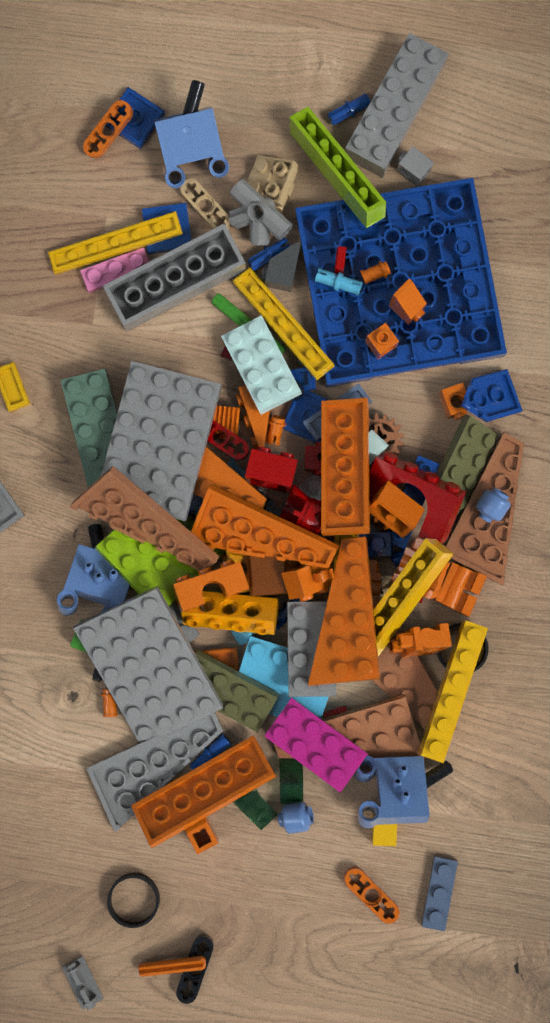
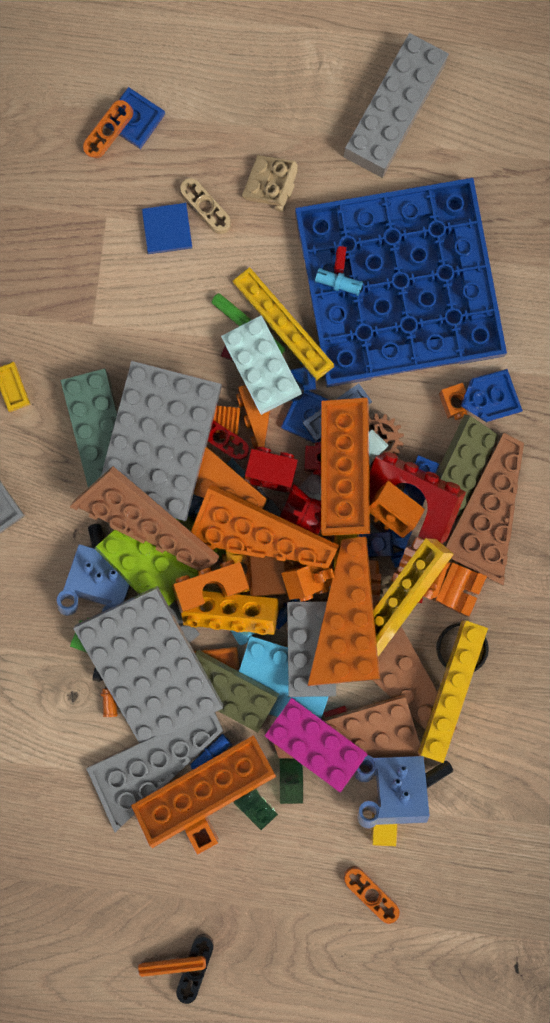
yellow tile [48,211,183,275] -> none
light grey hinge [62,956,104,1010] -> none
bright pink plate [80,247,149,293] -> none
light grey brick [103,223,246,332] -> none
black tyre [107,873,160,928] -> none
medium blue piece [154,80,229,188] -> none
light grey piece [229,179,293,246] -> none
blue axle [248,237,290,271] -> none
dark grey slope [261,242,301,292] -> none
orange pin [266,415,286,446] -> none
medium blue head [278,801,314,834] -> none
lime brick [289,106,386,228] -> none
blue axle [327,93,371,125] -> none
orange pin [360,261,391,285] -> none
orange brick [365,323,399,360] -> none
orange hips [388,623,452,658] -> none
orange slope [389,279,427,325] -> none
light grey brick [397,146,434,187] -> none
sand blue plate [421,855,458,931] -> none
medium blue head [476,487,511,523] -> none

